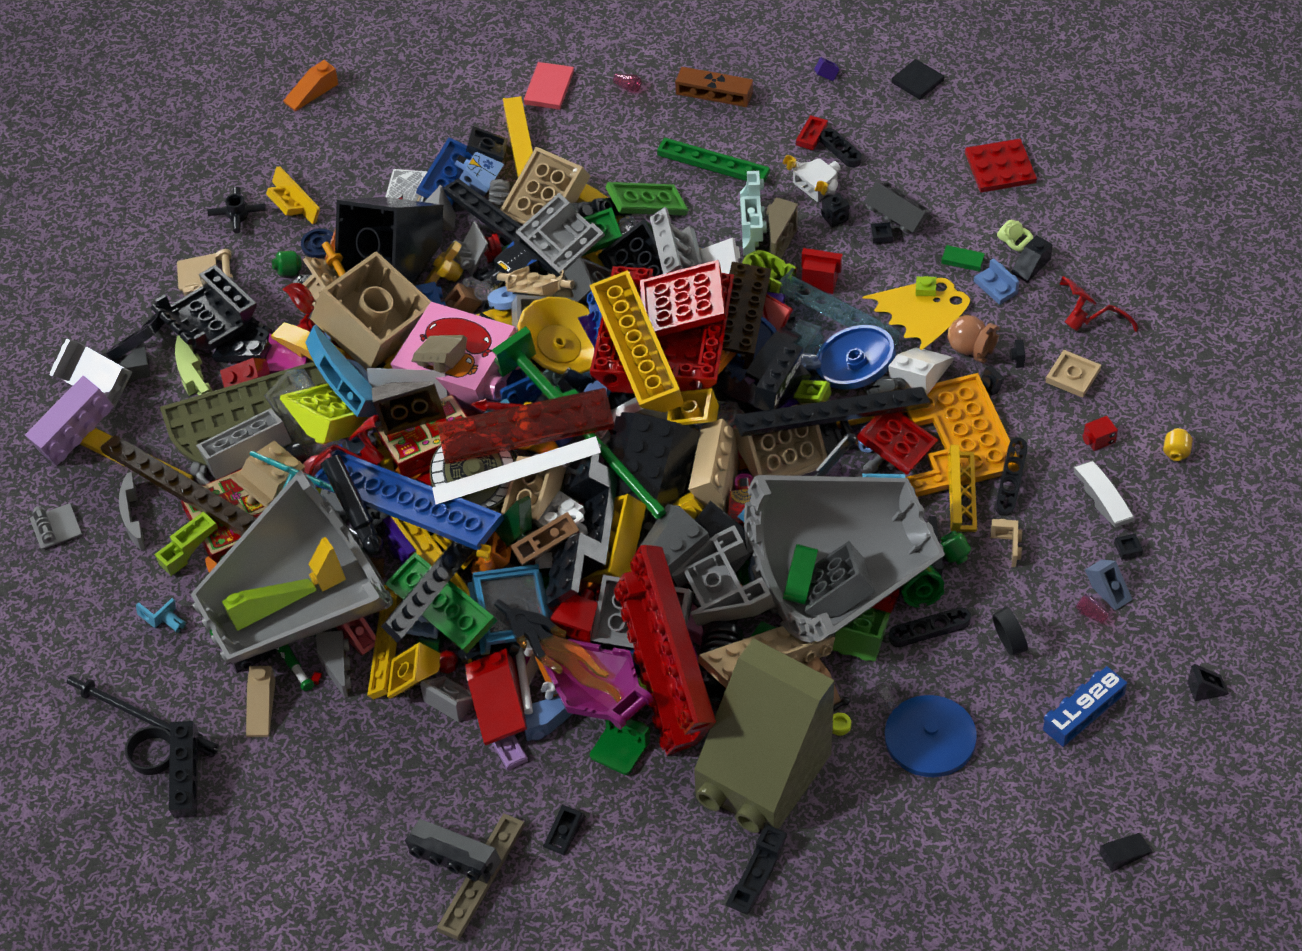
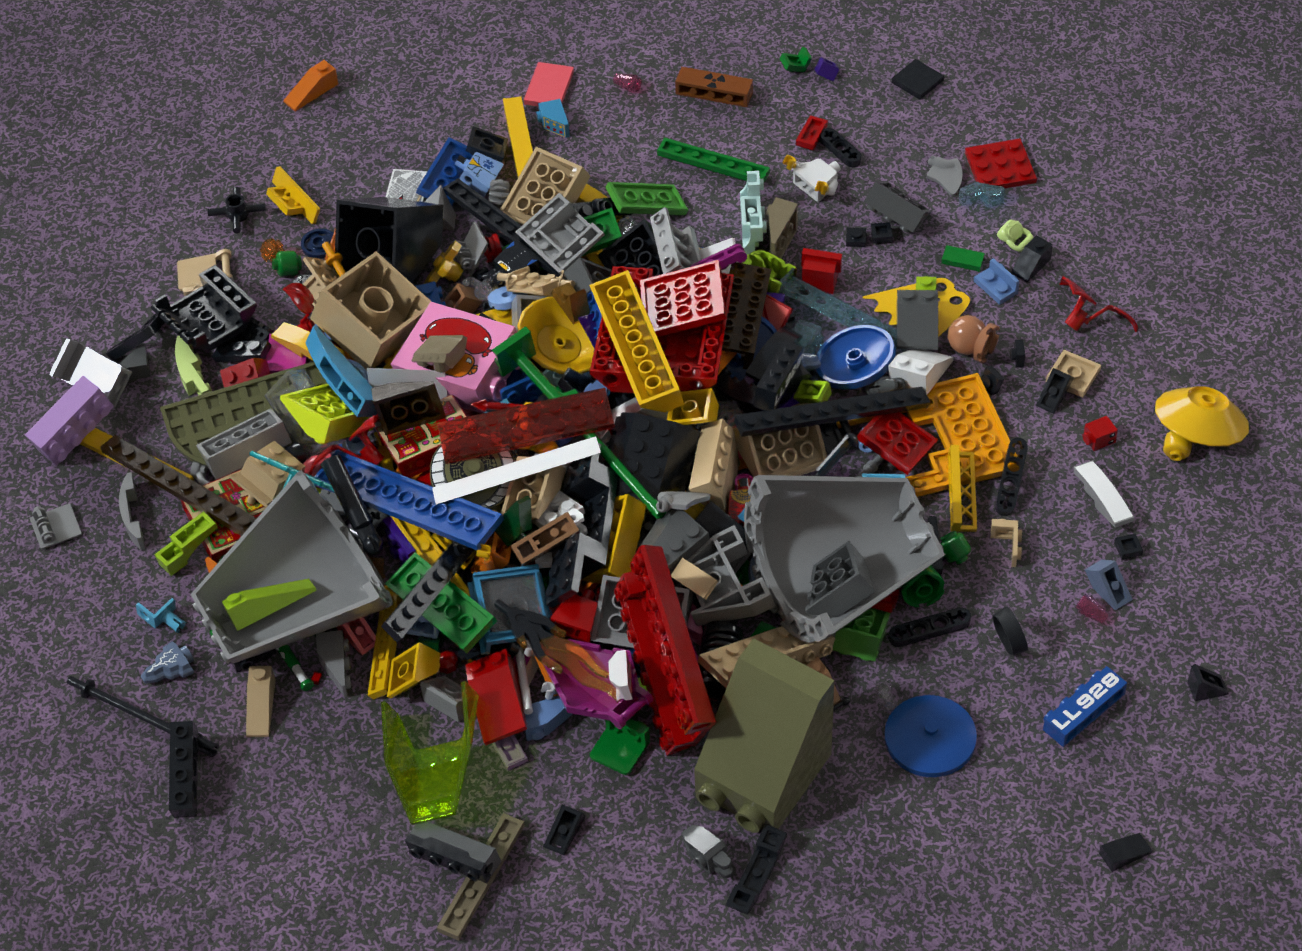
black tyre [125,726,170,775] -> none
yellow slope [308,537,346,592] -> none
green beam [783,544,818,605] -> none
black brick [821,193,850,227] -> none
neon yellow tile [832,713,851,736] -> none
none -> sand blue rock [141,641,194,684]
none -> clear orange gear [259,238,285,263]
none -> clear neon green windscreen [381,681,478,825]
none -> dark azure slope [536,99,570,138]
none -> pearl gold slope [551,283,590,325]
none -> white slope [608,650,633,701]
none -> light grey arm [656,491,710,513]
none -> tan slope [671,558,719,600]
none -> dark grey hinge [681,825,734,879]
none -> magenta plate [690,244,747,270]
none -> green bracket [779,47,812,72]
none -> black plate [846,227,866,247]
none -> dark grey slope [896,290,938,350]
none -> light grey arm [926,155,963,196]
none -> clear light blue slope [958,182,1005,209]
none -> black slope [1036,368,1074,414]
none -> yellow dish [1155,386,1249,446]

